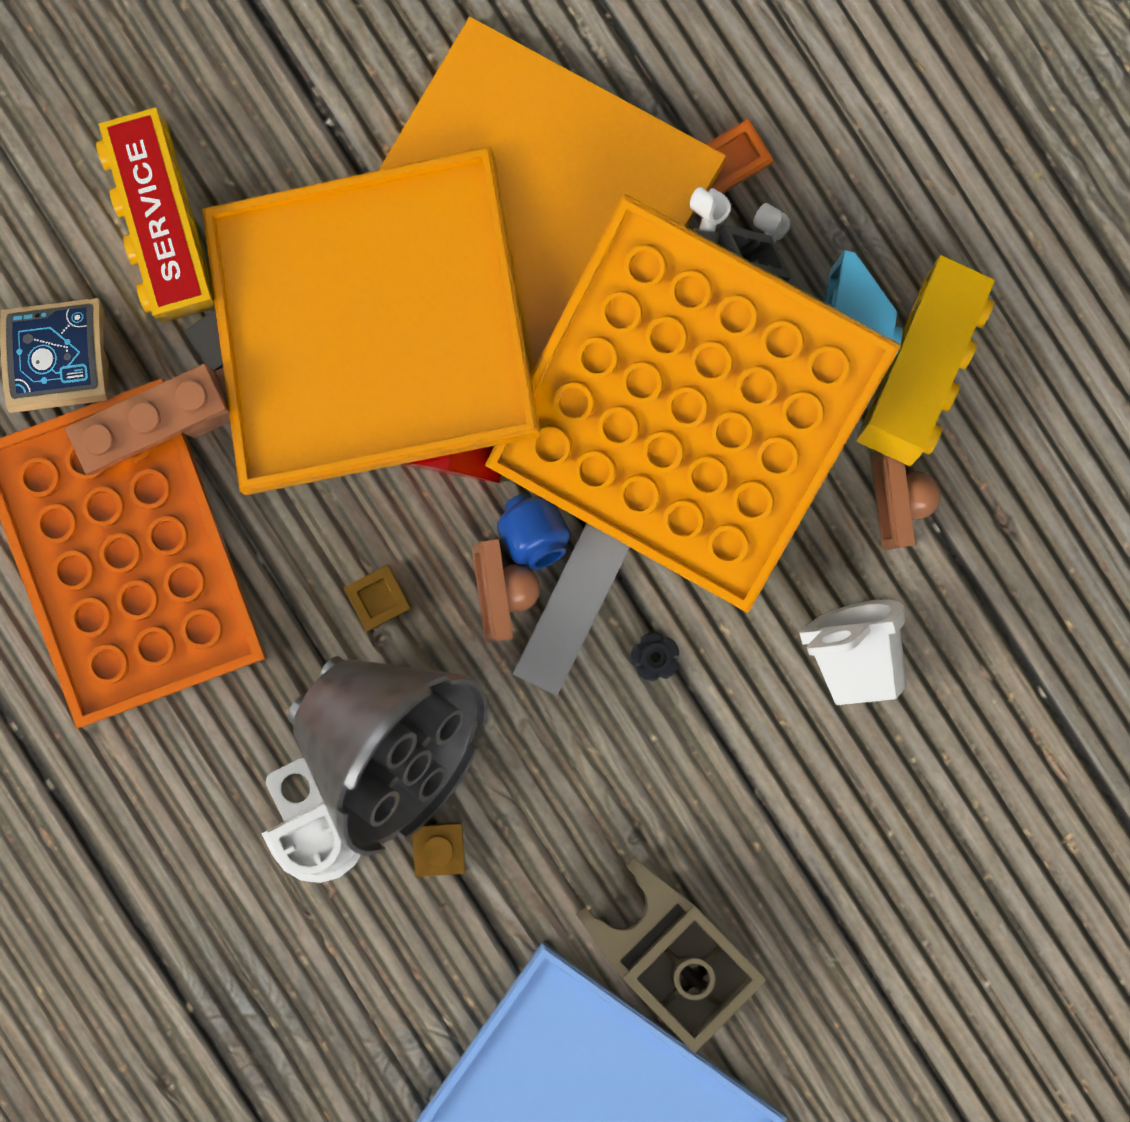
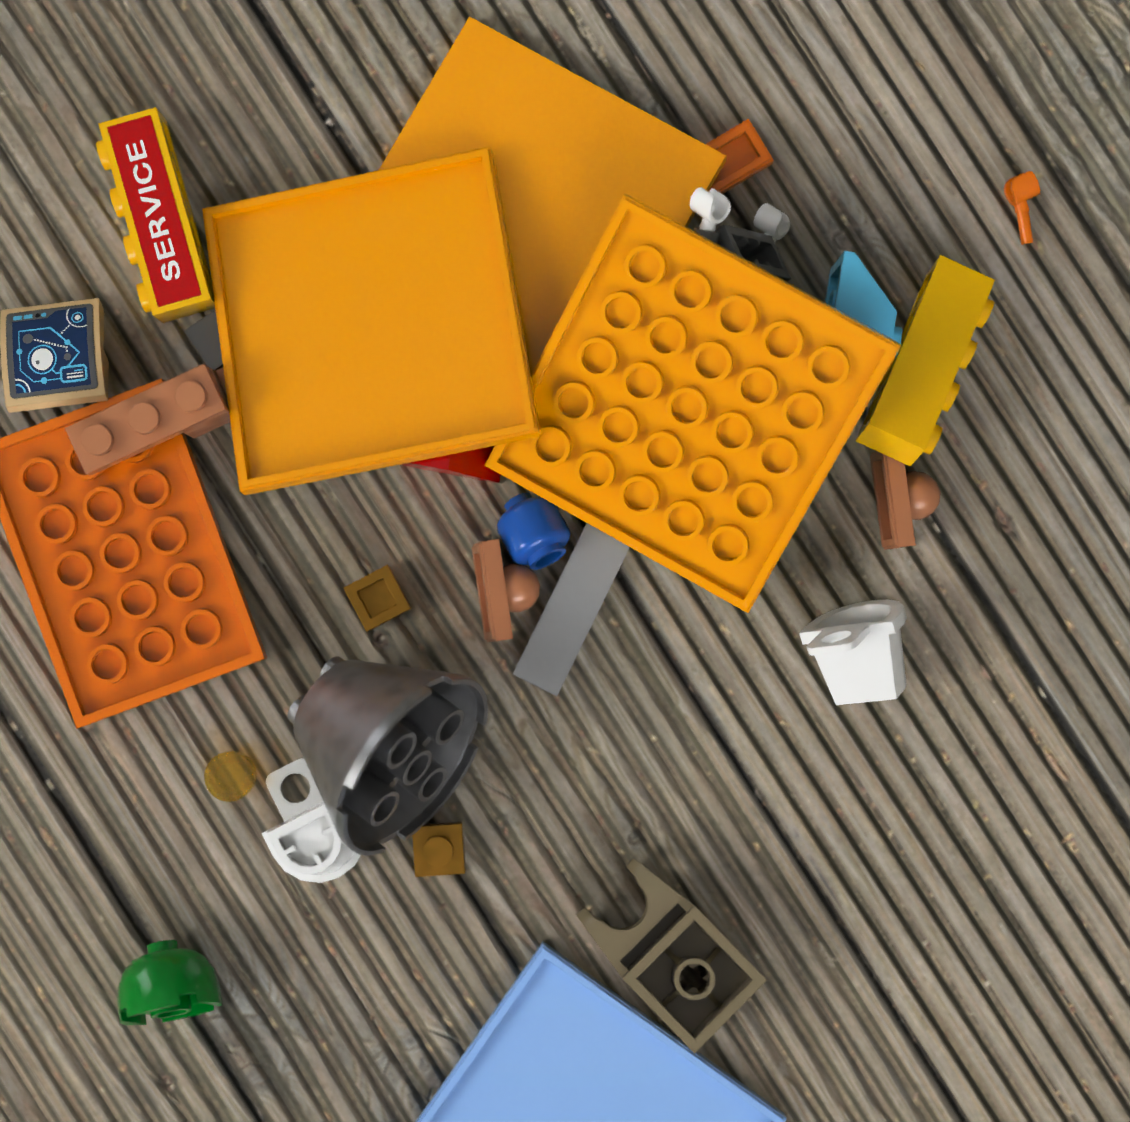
black plate [631,632,680,681] -> none
none -> green cylinder [117,940,222,1026]
none -> clear yellow tile [204,751,257,802]
none -> orange hand [1004,171,1040,245]

